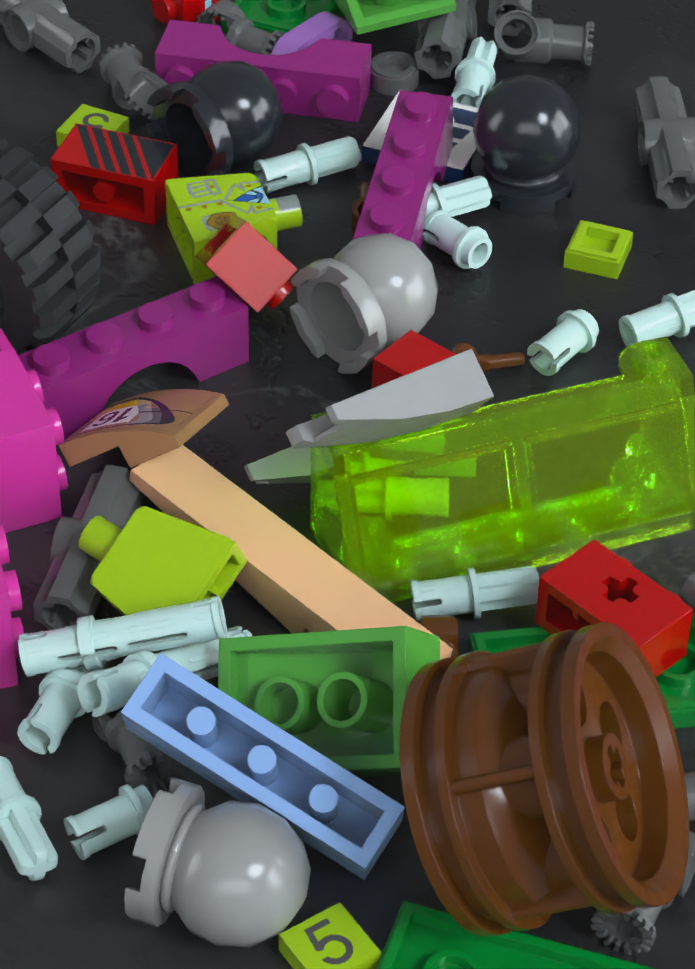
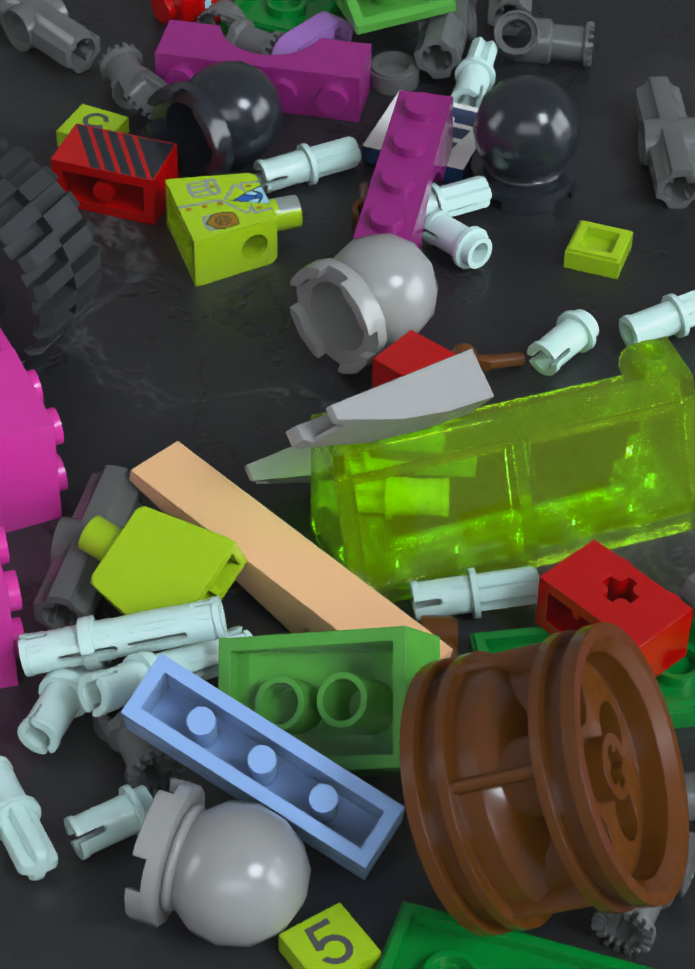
magenta arch [18,276,249,438] -> none
medium nougat slope [58,389,229,468] -> none
brick [195,214,298,313] -> none

